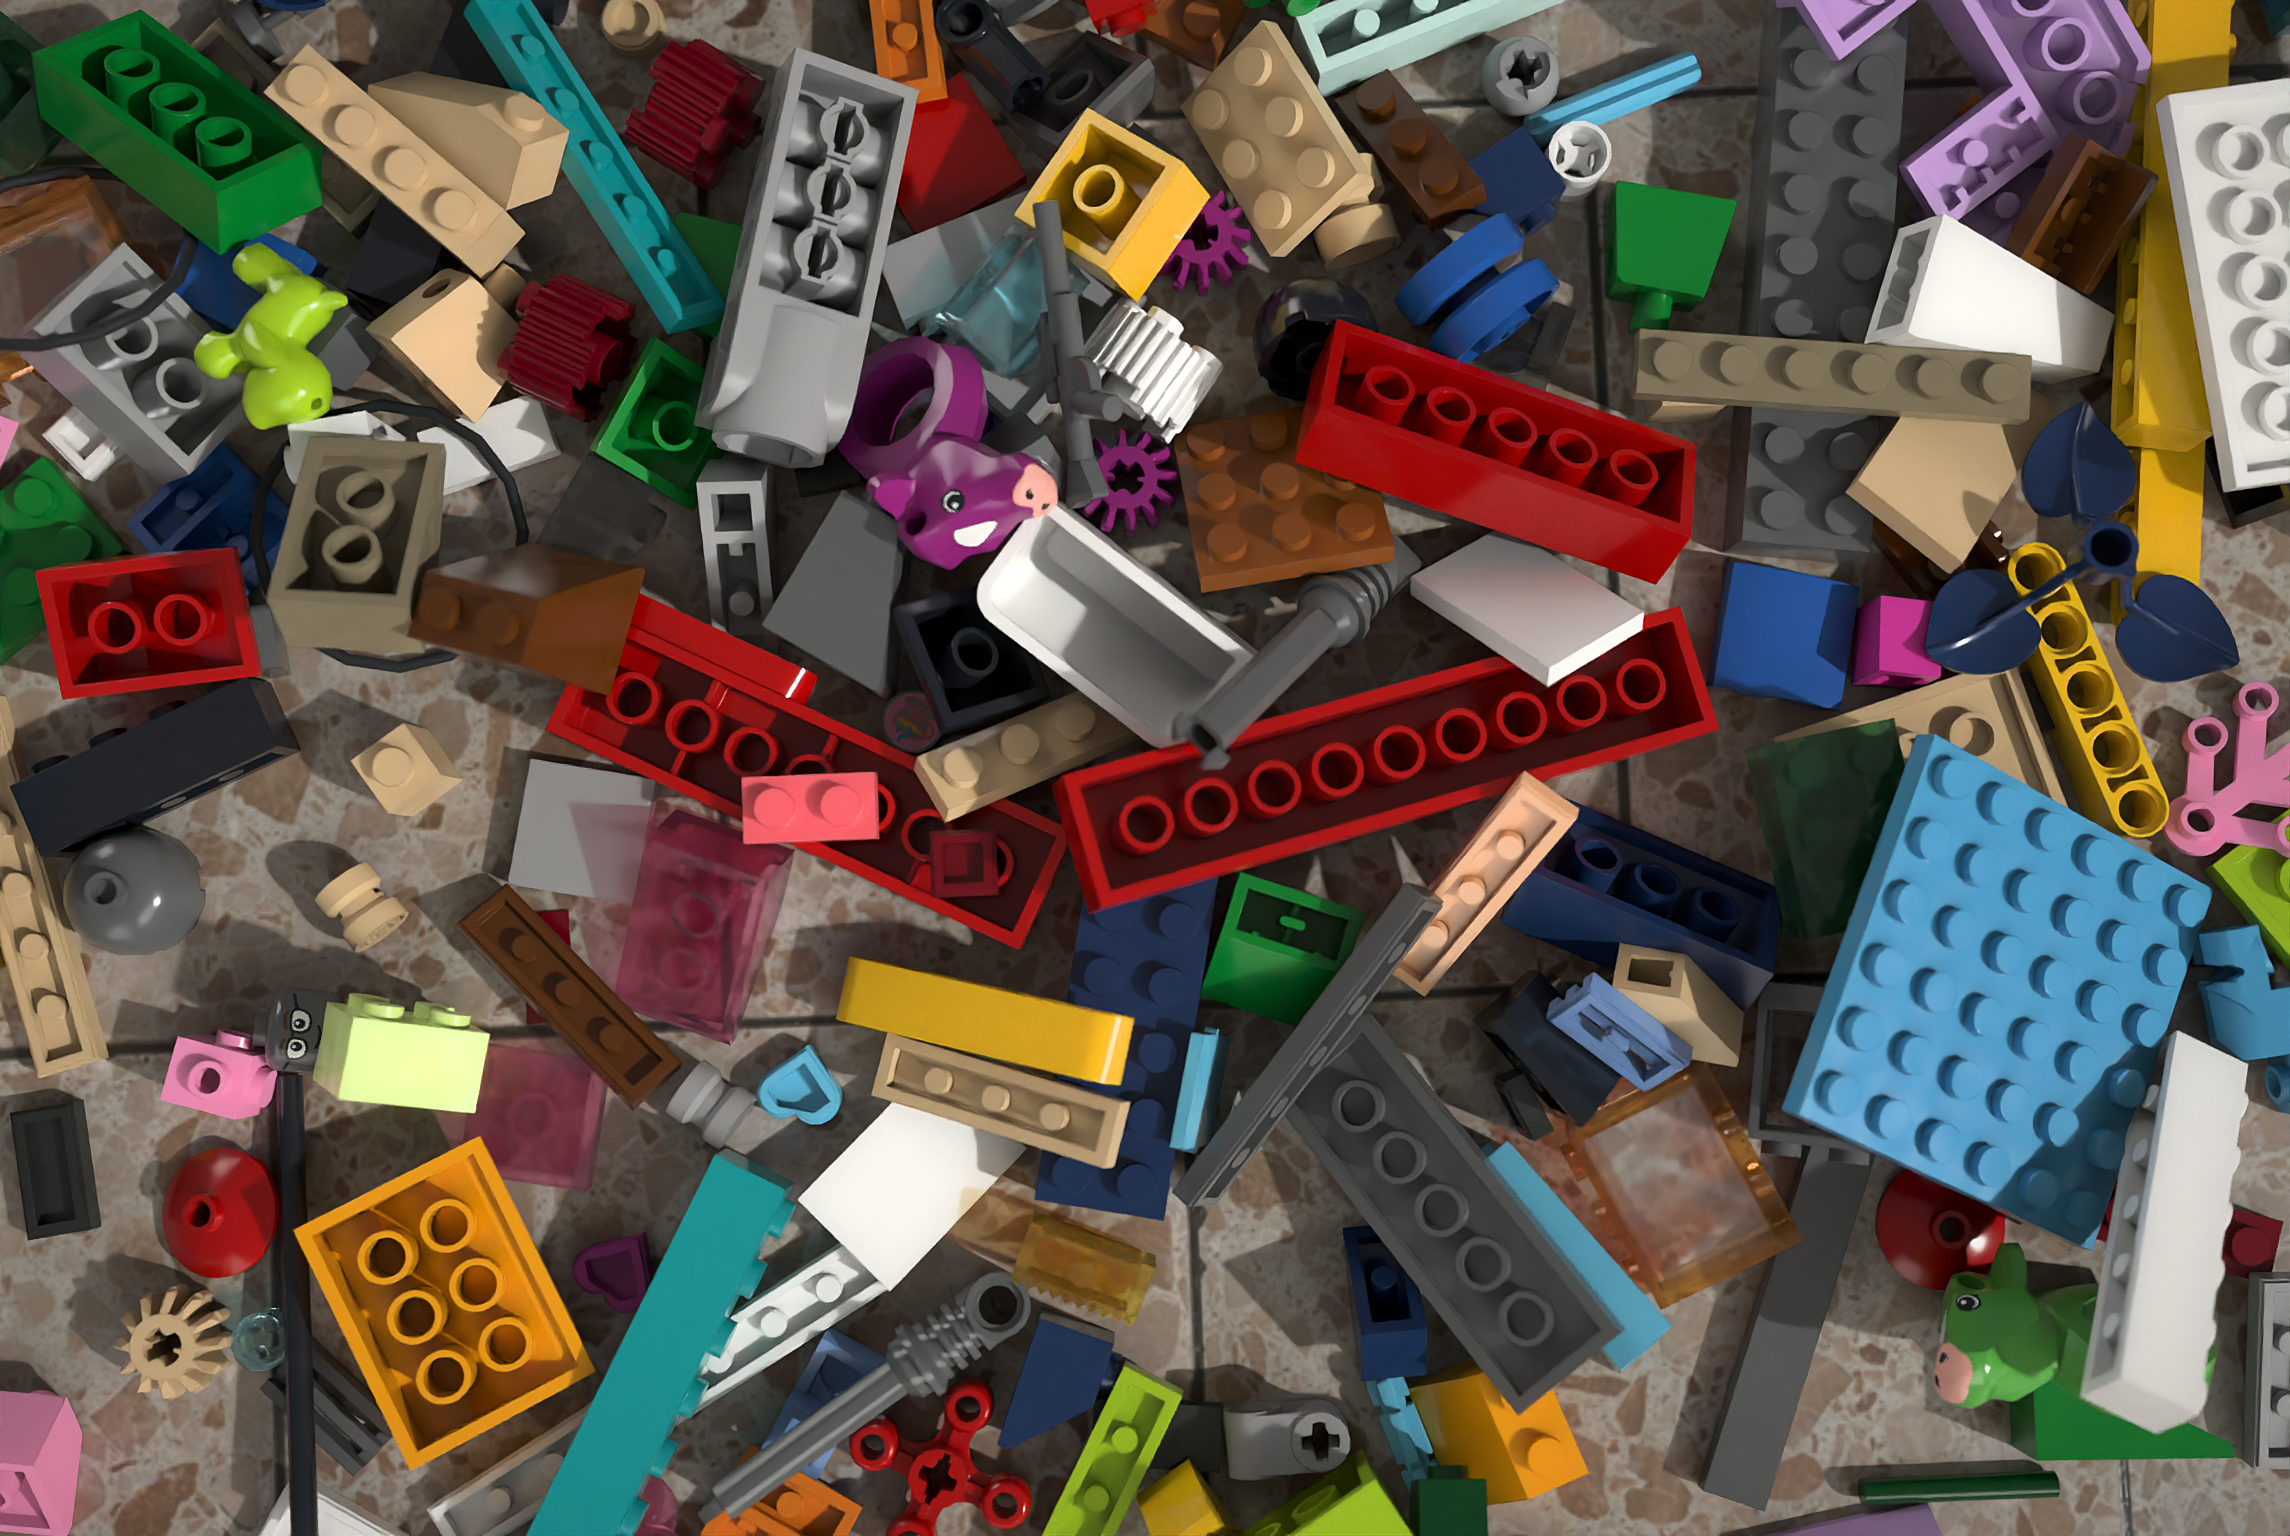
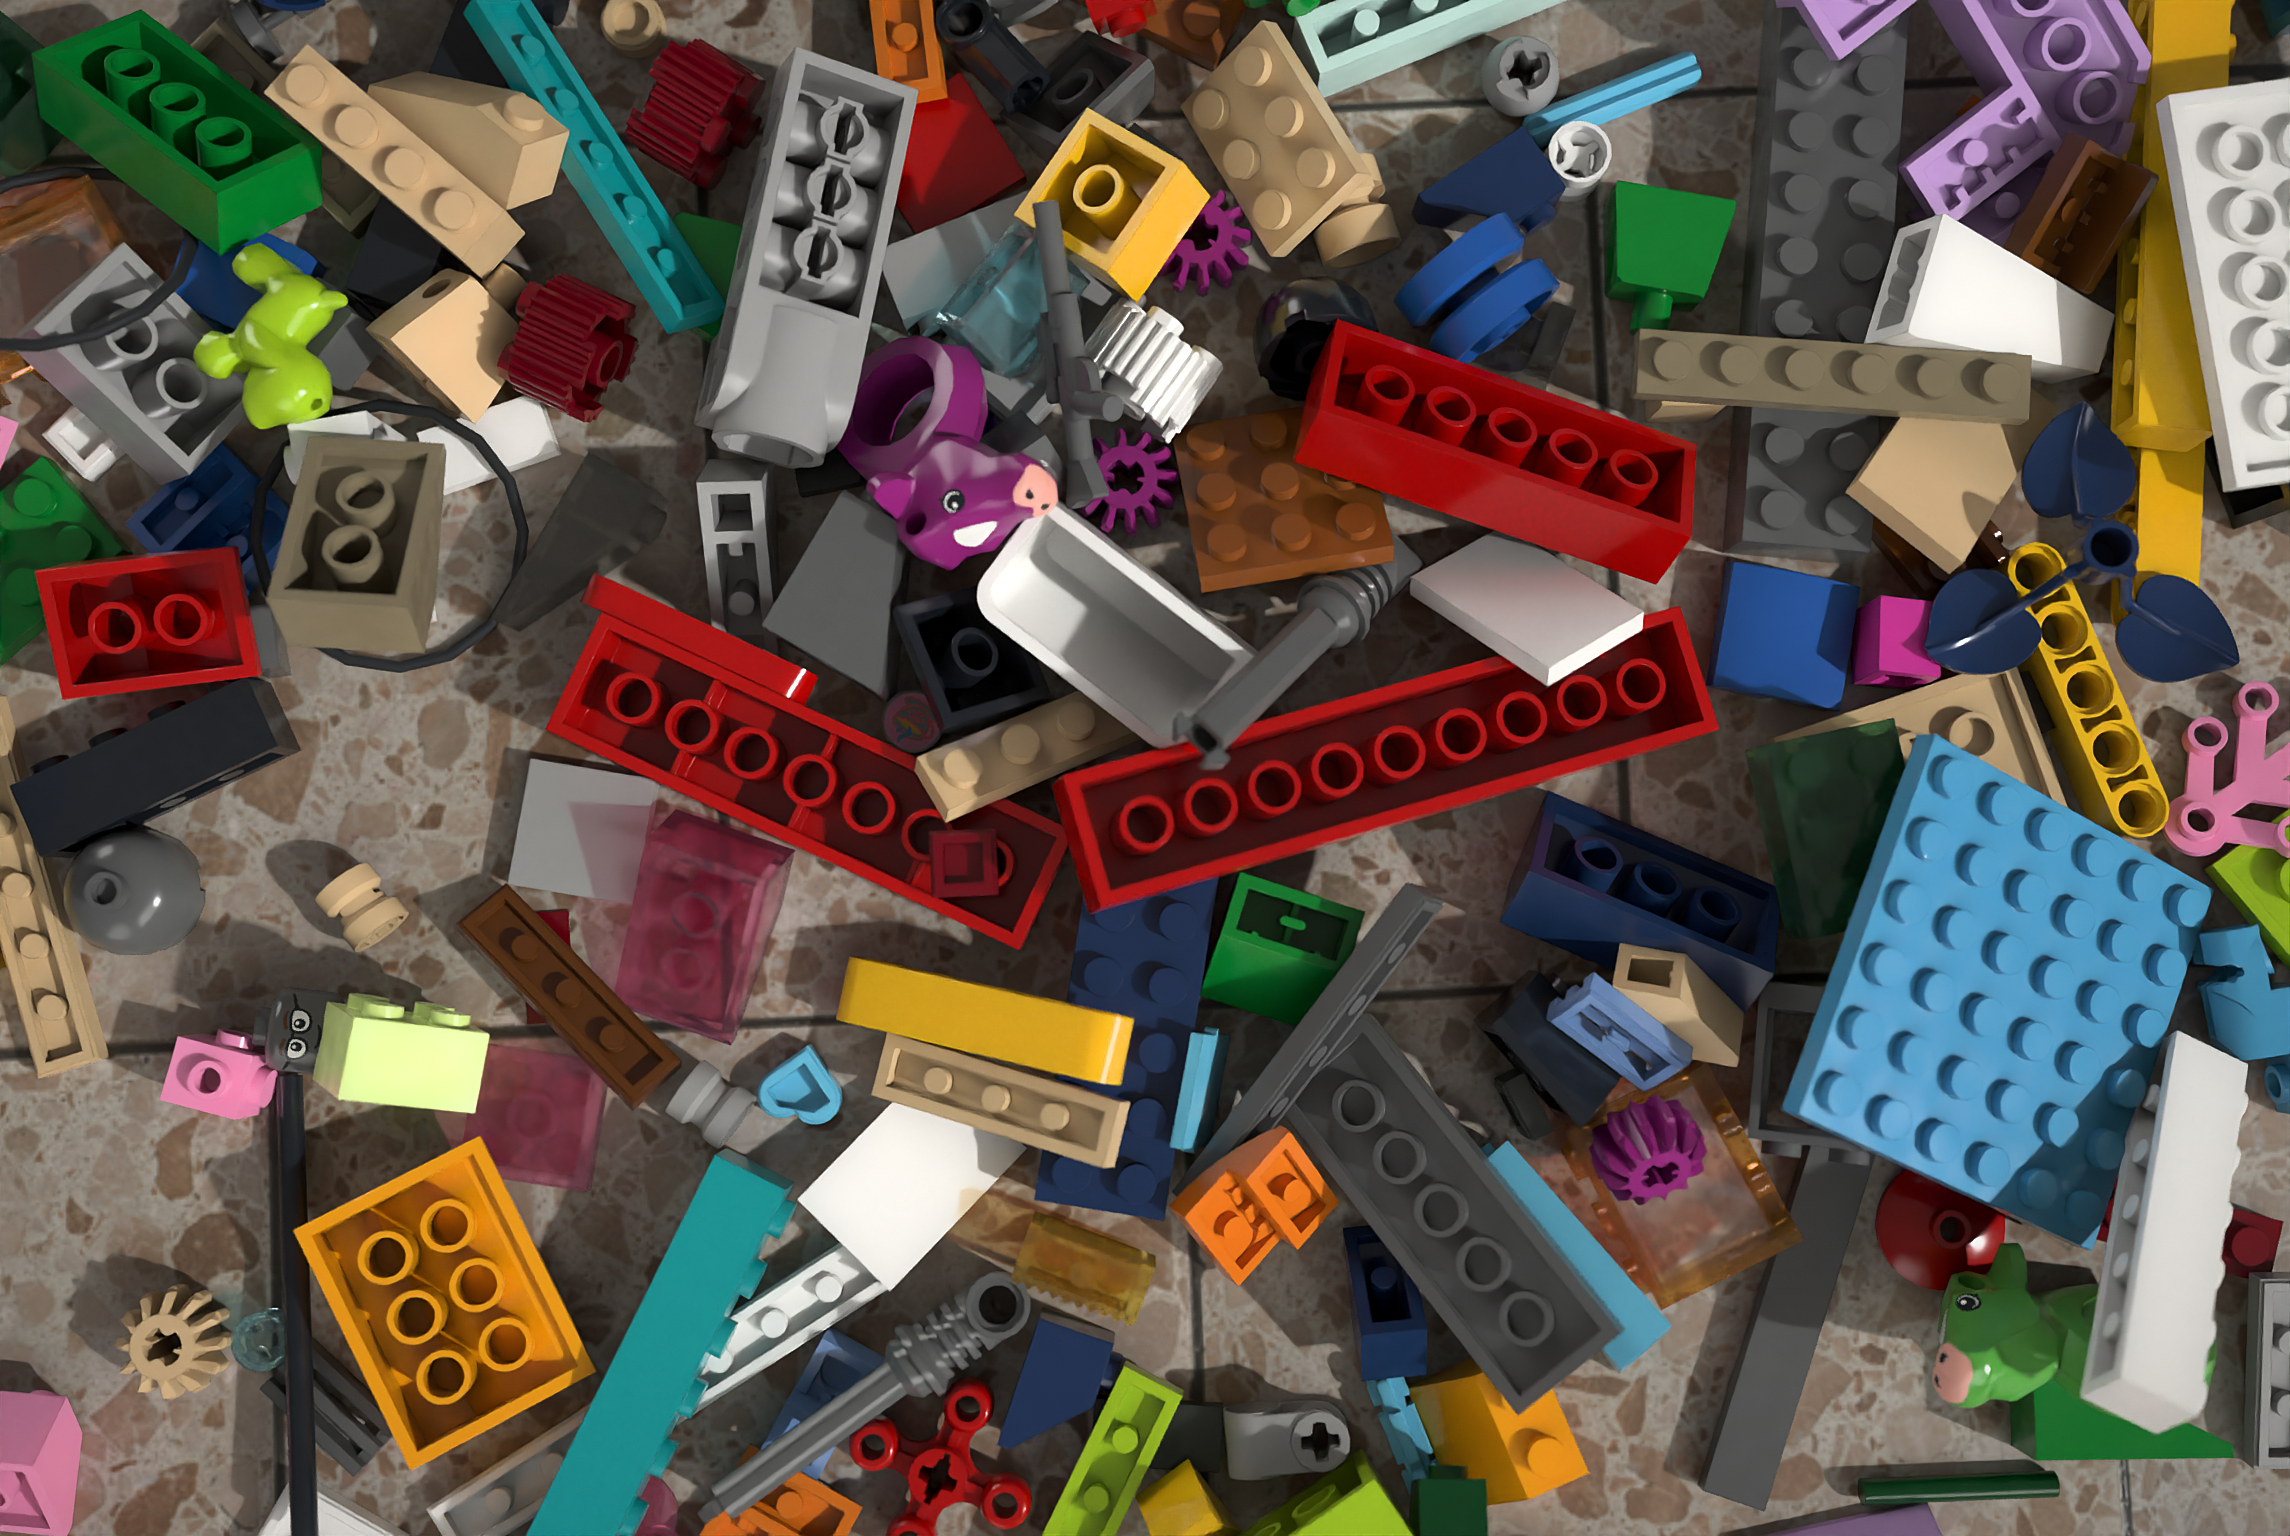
pearl dark grey tile [10,1100,102,1241] -> none
red dish [162,1147,280,1278] -> none
tan brick [351,723,464,817] -> none
reddish brown slope [407,543,646,696] -> none
magenta tile [573,1232,654,1314] -> none
green slope [589,337,726,511] -> none
coral plate [742,772,879,844] -> none
reddish brown plate [1334,69,1487,232] -> none
light nougat tile [1392,771,1579,997] -> none
none -> orange slope [1168,1126,1340,1287]
none -> magenta gear [1588,1094,1708,1206]

